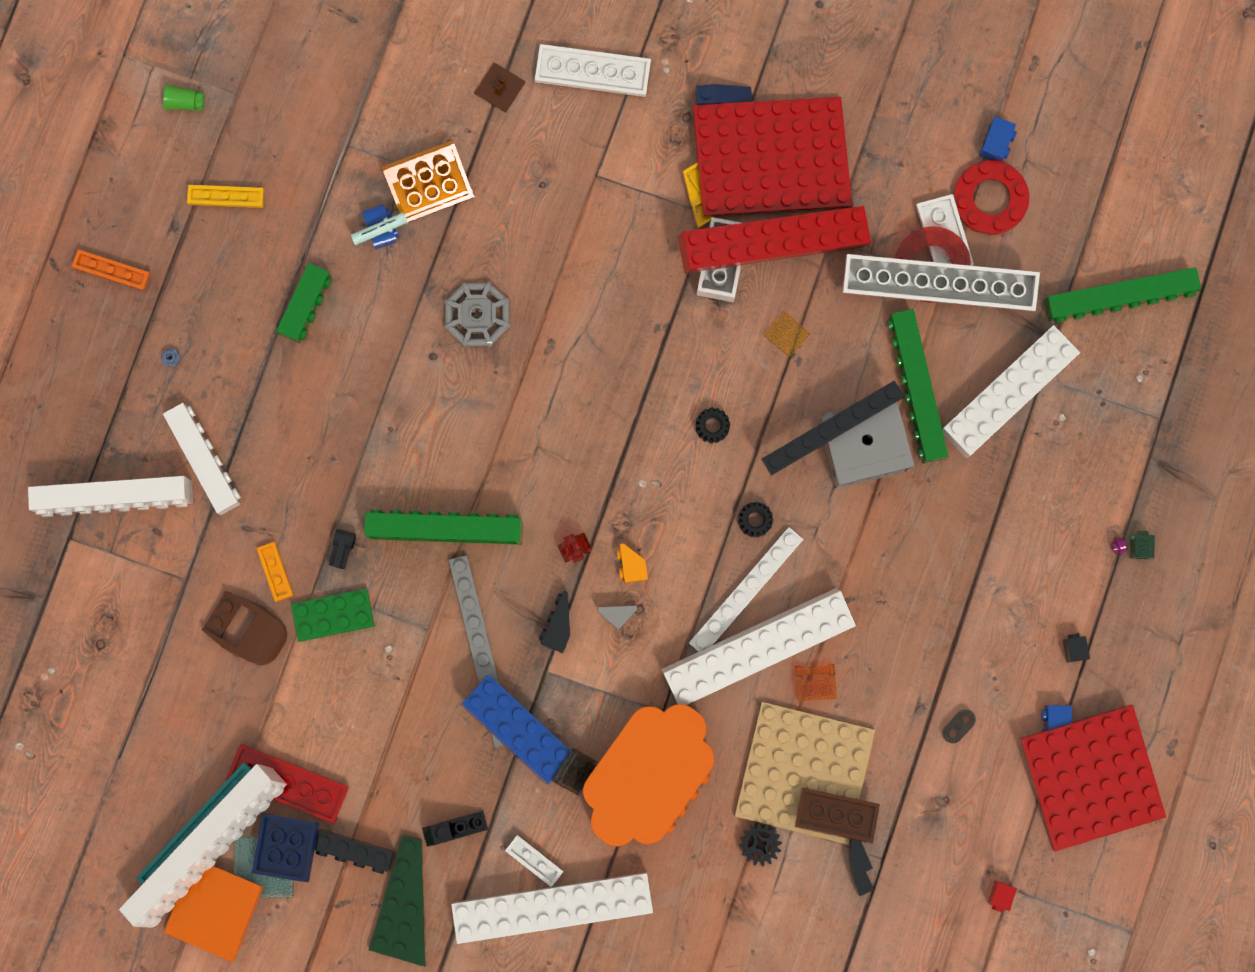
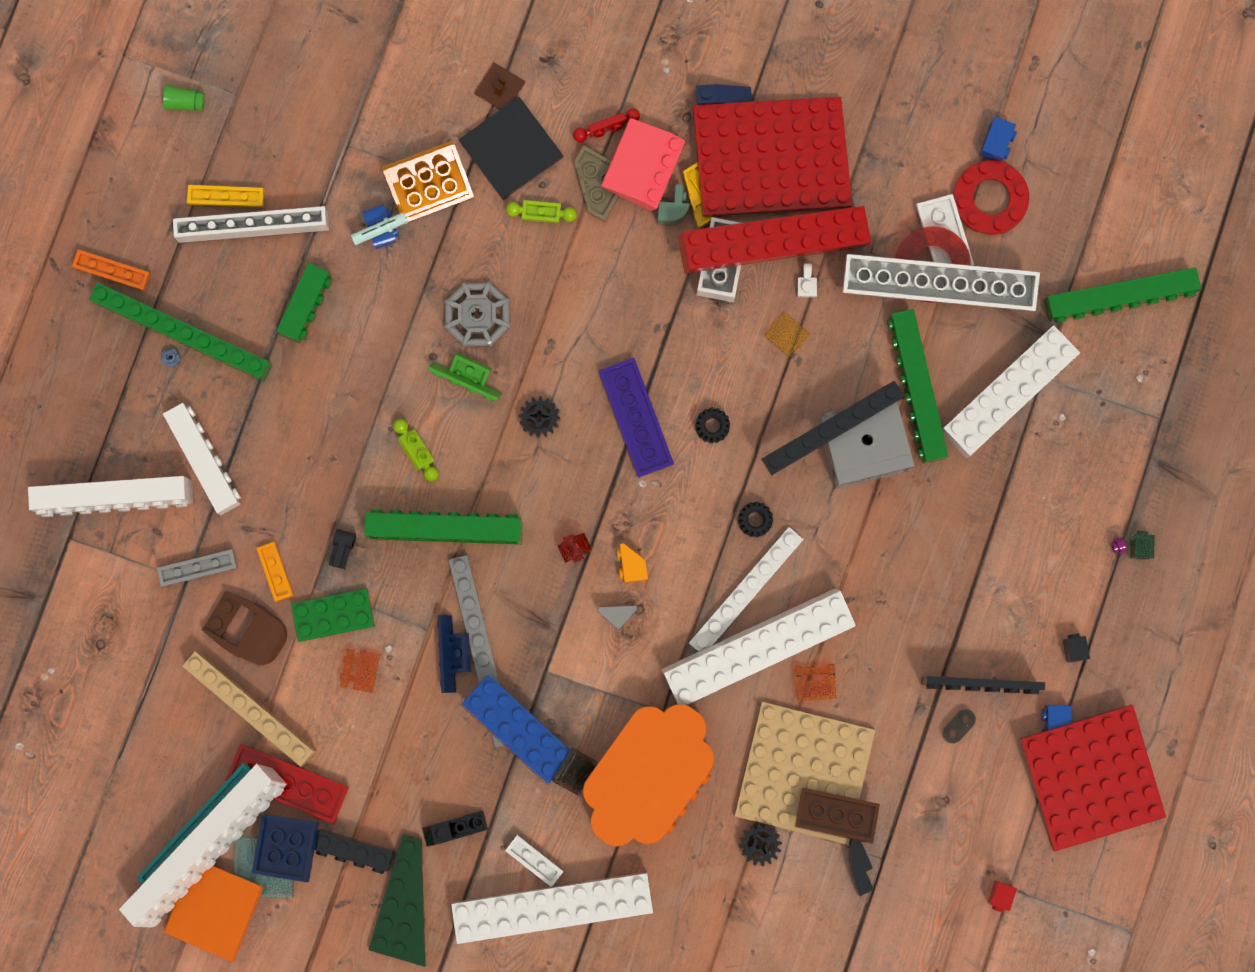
white plate [535,44,651,97] -> none
black slope [539,591,570,654] -> none
none -> green brick [89,282,272,382]
none -> light grey plate [157,549,238,587]
none -> white brick [173,206,329,243]
none -> tan brick [182,651,317,767]
none -> clear orange plate [340,649,380,693]
none -> lime plate [393,419,439,482]
none -> bright green bracket [428,353,502,401]
none -> dark blue bracket [437,615,471,693]
none -> black tile [459,97,563,200]
none -> lime plate [506,200,577,224]
none -> black gear [519,396,560,439]
none -> red plate [573,108,640,143]
none -> dark tan plate [574,145,620,222]
none -> dark purple plate [599,358,674,478]
none -> coral slope [600,118,685,211]
none -> sand green brick [658,184,689,226]
none -> white plate [797,264,817,298]
none -> black plate [921,676,1045,694]

